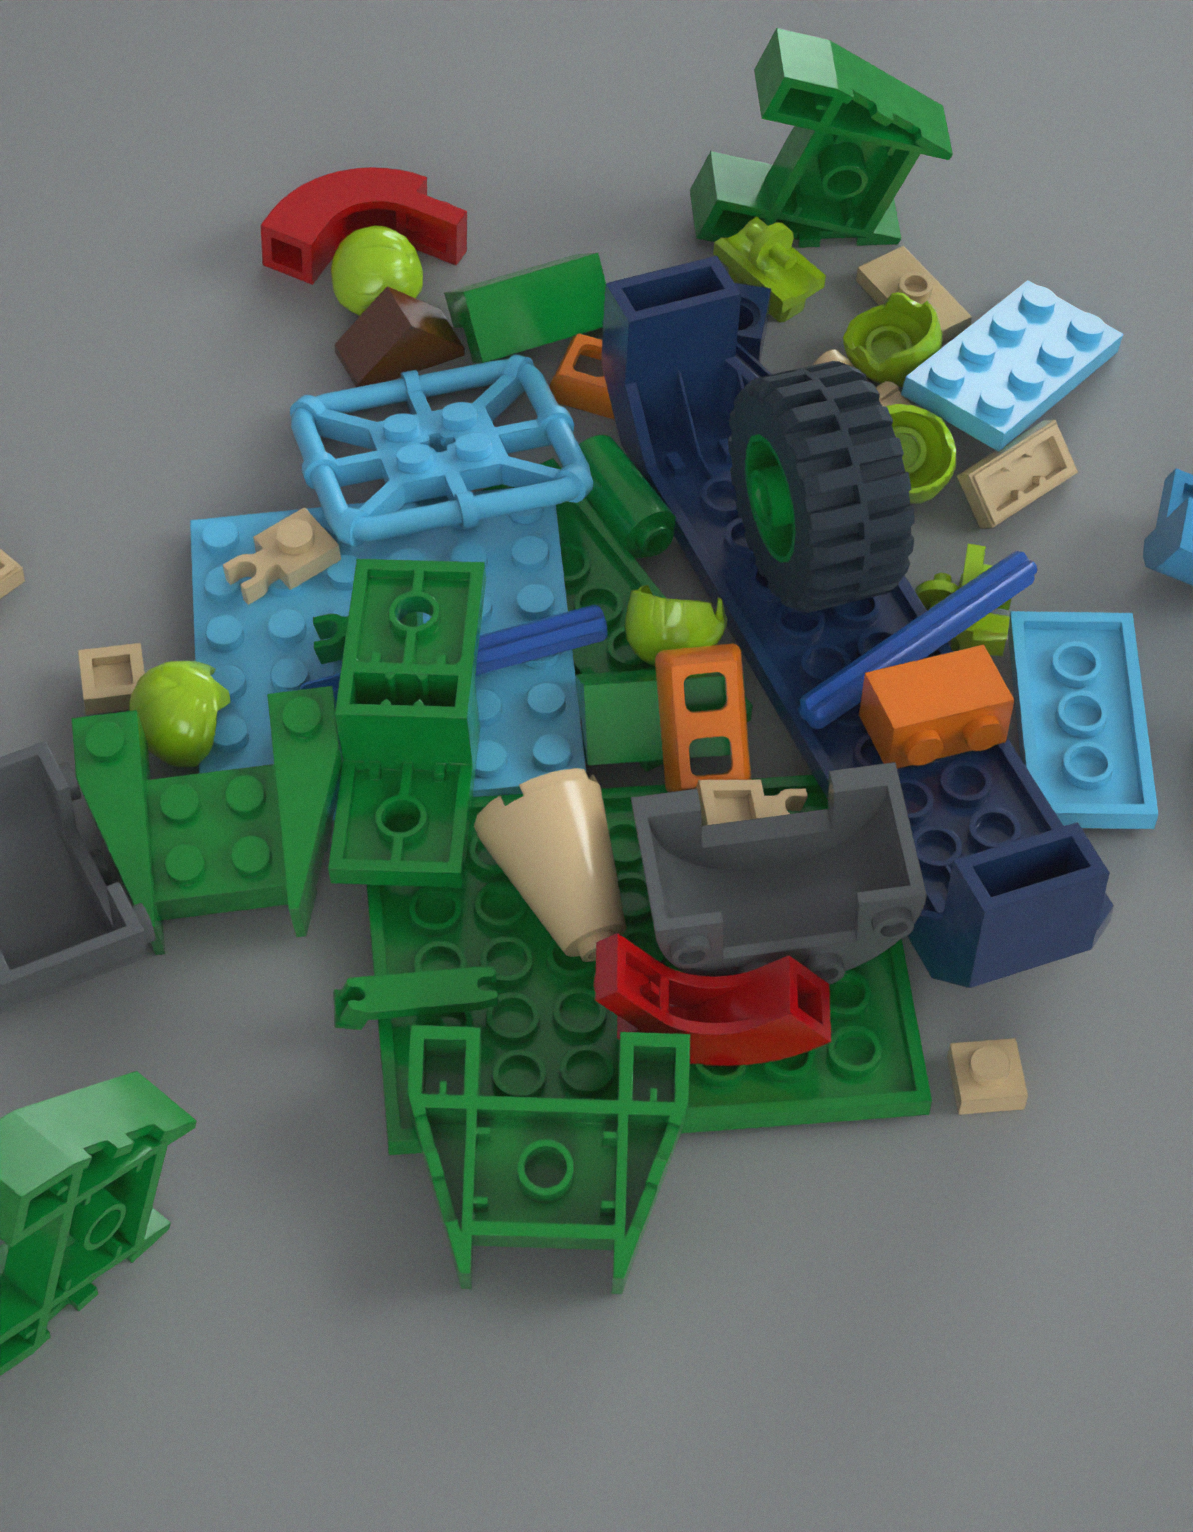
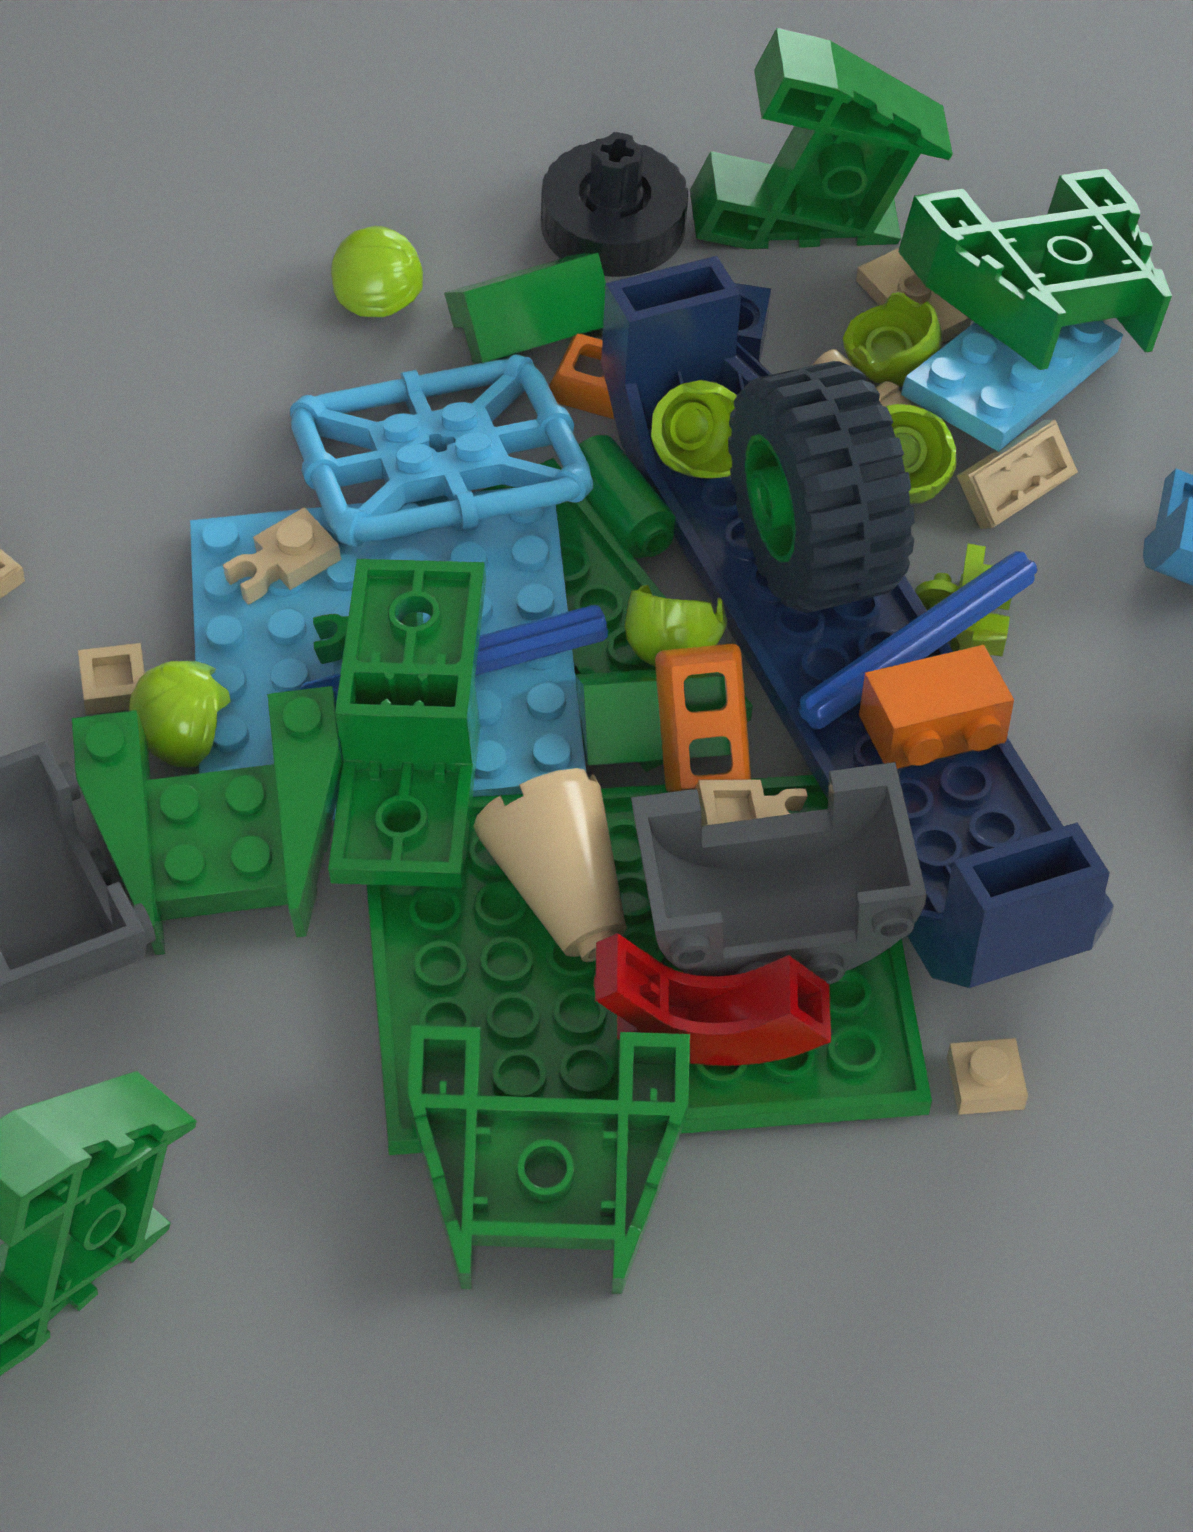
red arch [260,167,467,285] -> none
green piece [333,966,499,1030] -> none
reddish brown slope [335,286,465,387] -> none
lime hips [713,217,826,323] -> none
medium azure plate [1008,611,1158,829] -> none
none -> black piece [540,132,688,277]
none -> lime hair [651,380,737,478]
none -> green wedge [898,168,1172,370]

